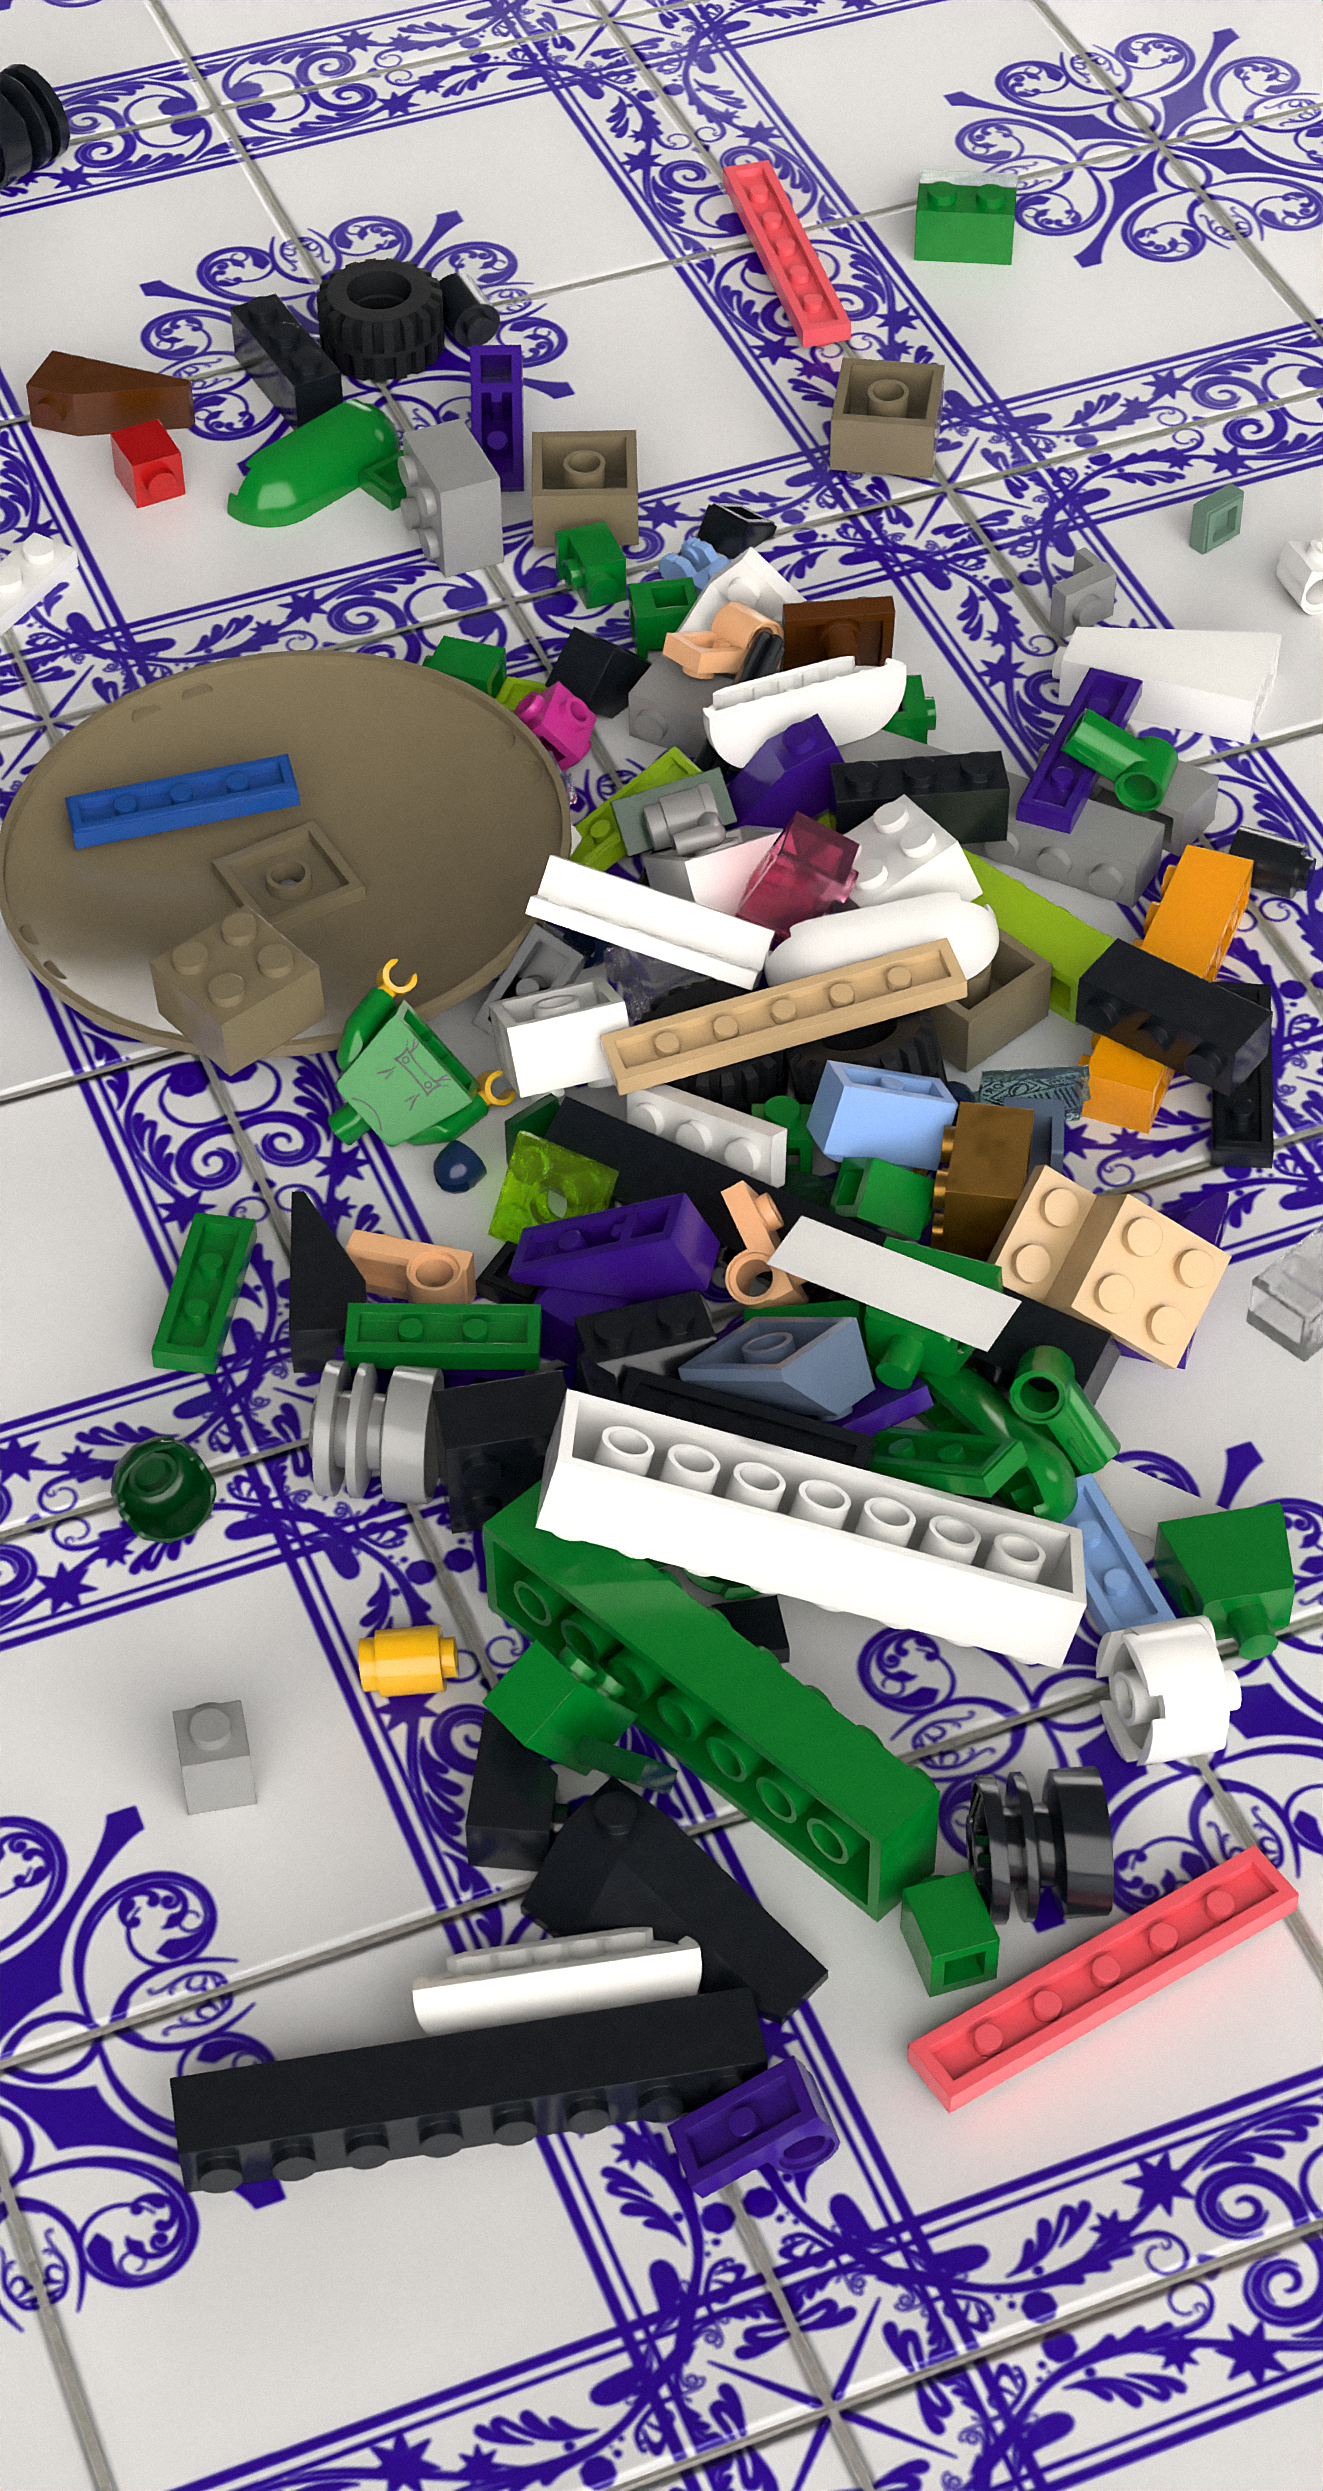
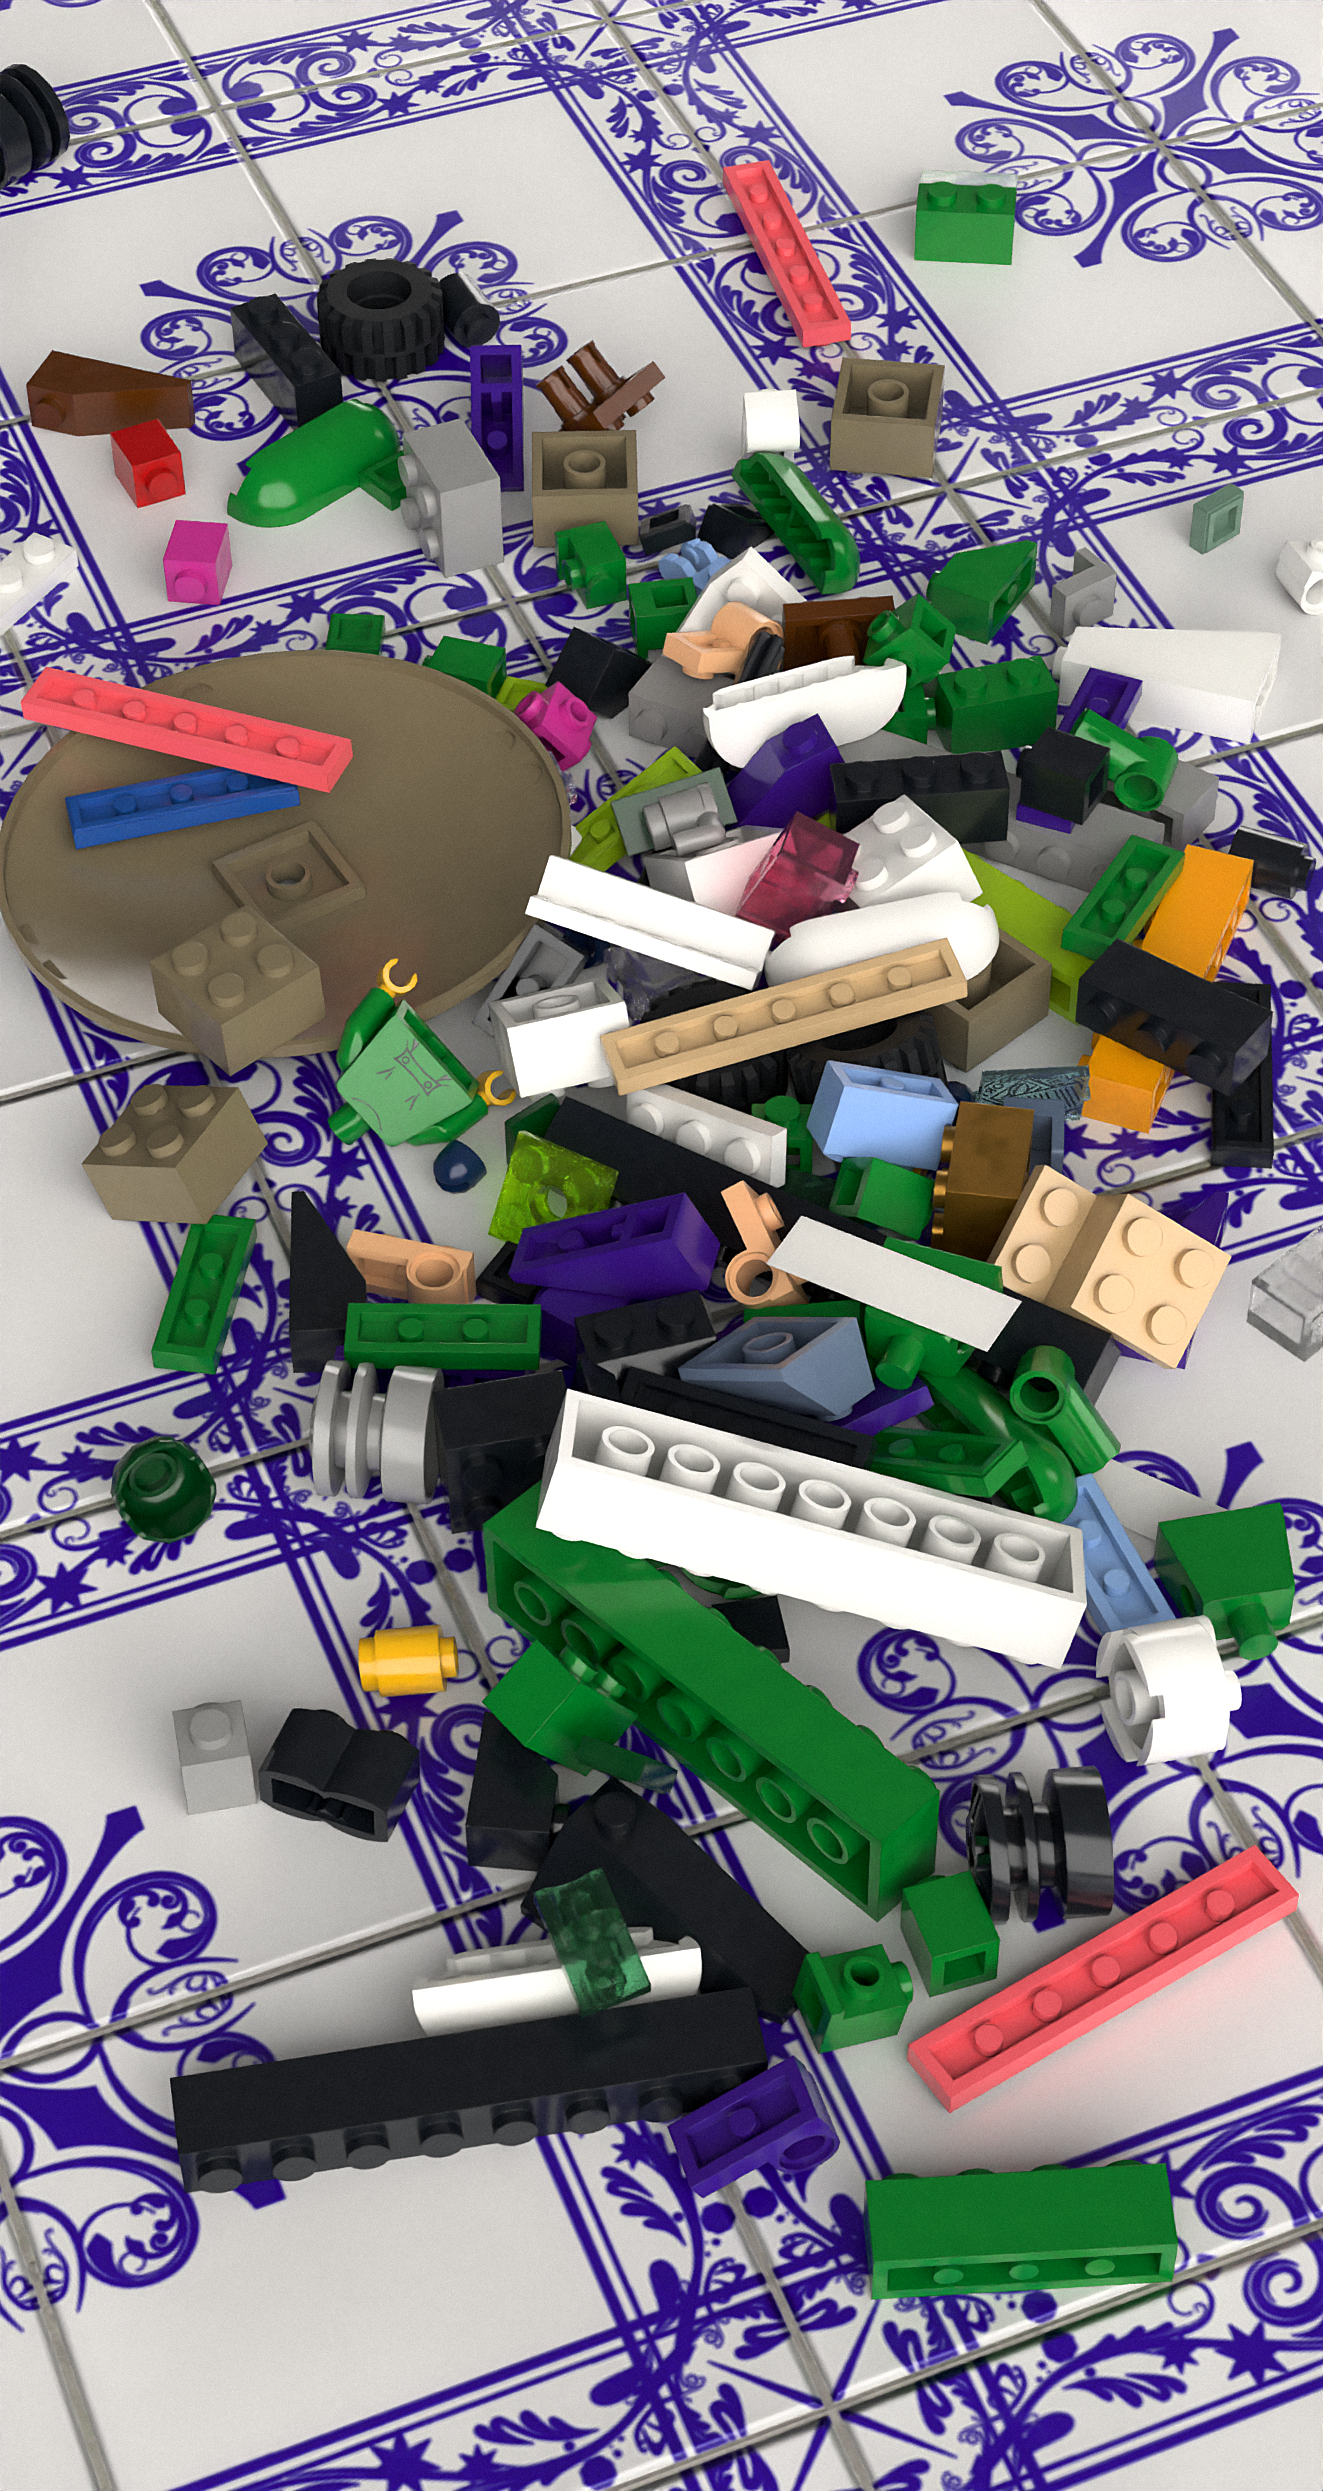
none -> coral plate [21,667,353,793]
none -> dark tan brick [81,1084,268,1224]
none -> dark pink brick [163,520,232,605]
none -> black brick [258,1708,420,1842]
none -> green tile [325,613,386,656]
none -> clear green hips [534,1867,651,2018]
none -> reddish brown plate [535,340,666,431]
none -> black tile [640,504,697,556]
none -> green brick [731,452,860,594]
none -> white plate [740,389,800,462]
none -> green brick [792,1944,913,2054]
none -> green brick [863,593,957,693]
none -> green brick [863,2160,1178,2300]
none -> green slope [923,655,1059,754]
none -> green slope [926,540,1037,645]
none -> black brick [1016,727,1111,825]
none -> green plate [1060,834,1185,961]

